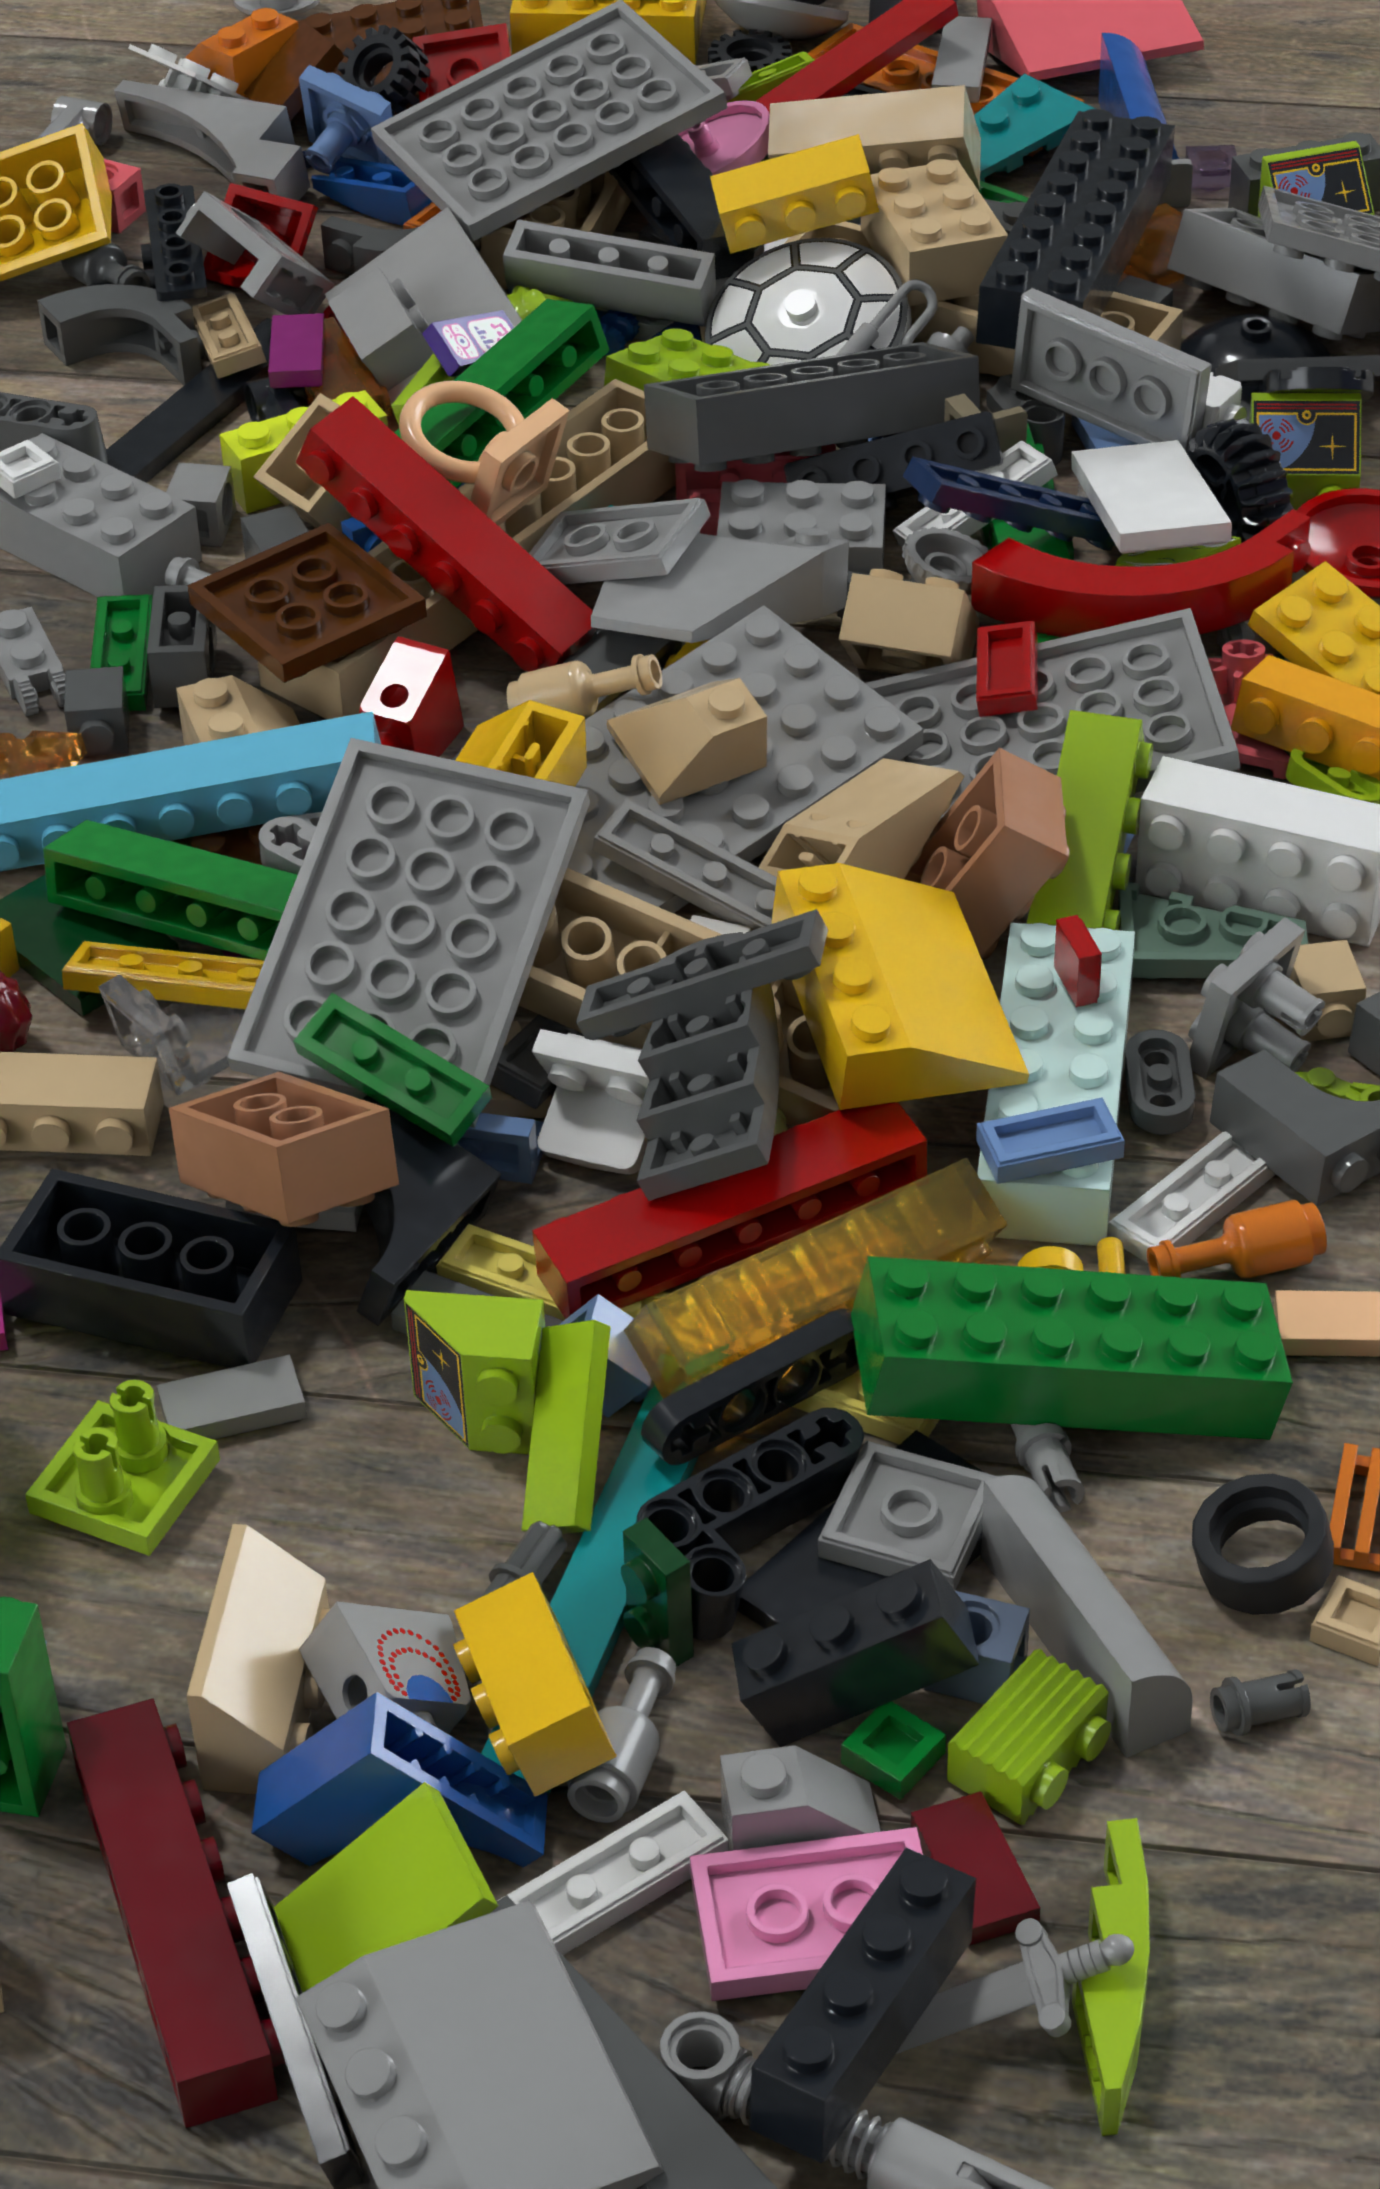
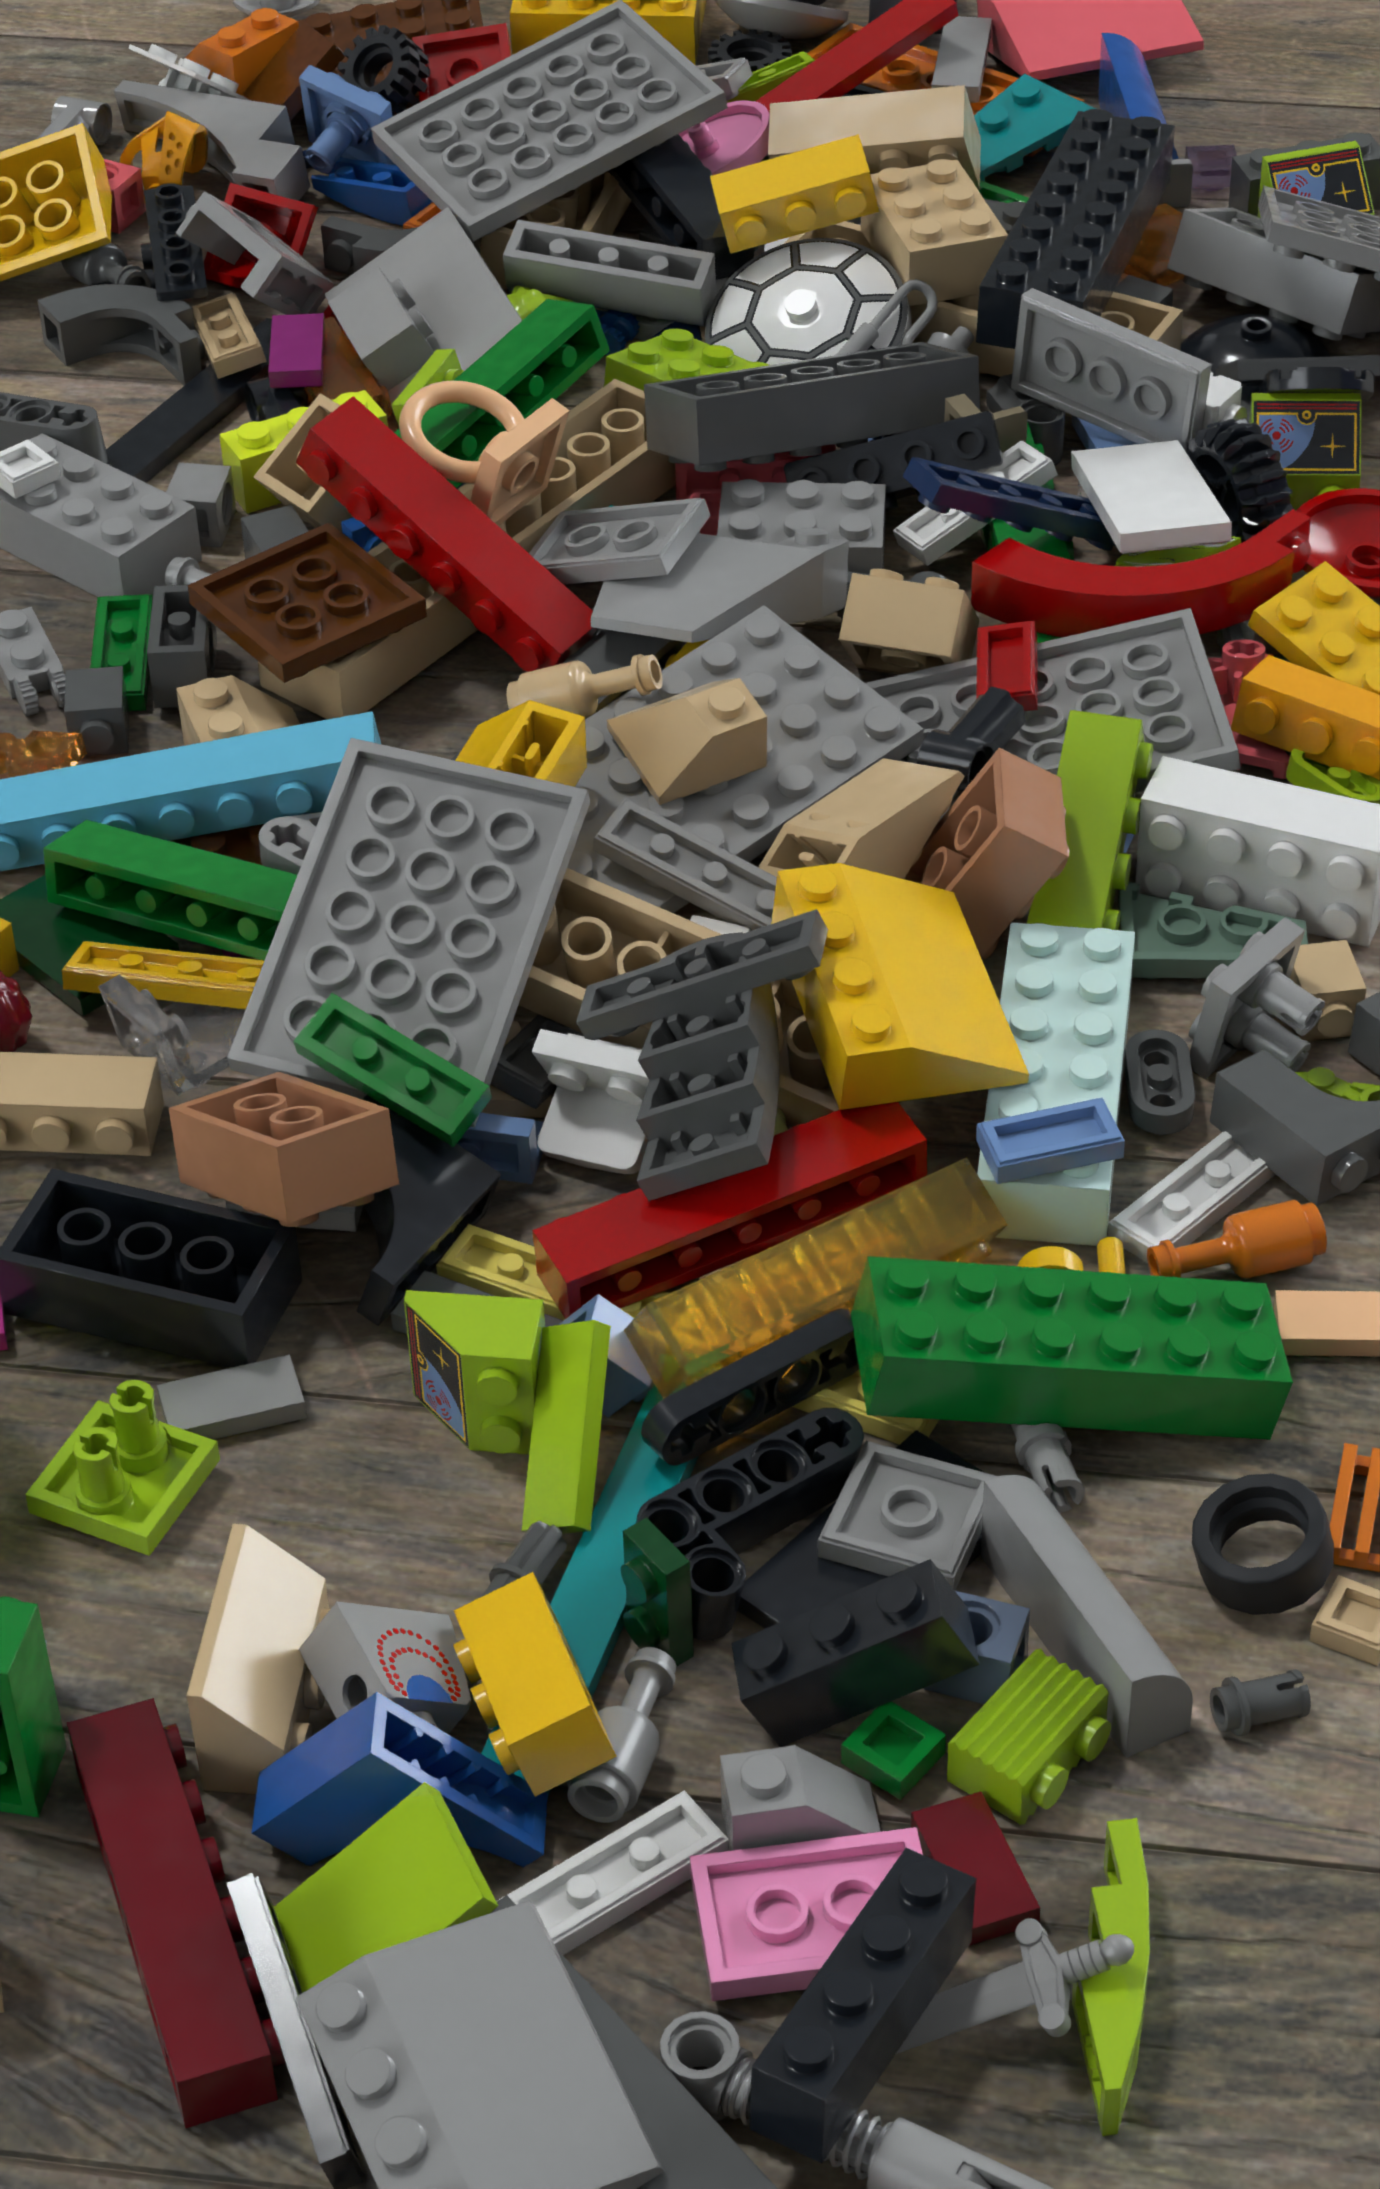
red torso [359,636,464,757] -> none
tile [422,310,514,377] -> none
light grey hat [902,527,988,596] -> none
red tile [1054,915,1102,1007] -> none
none -> light orange helmet [119,111,208,205]
none -> black piece [917,687,1026,792]

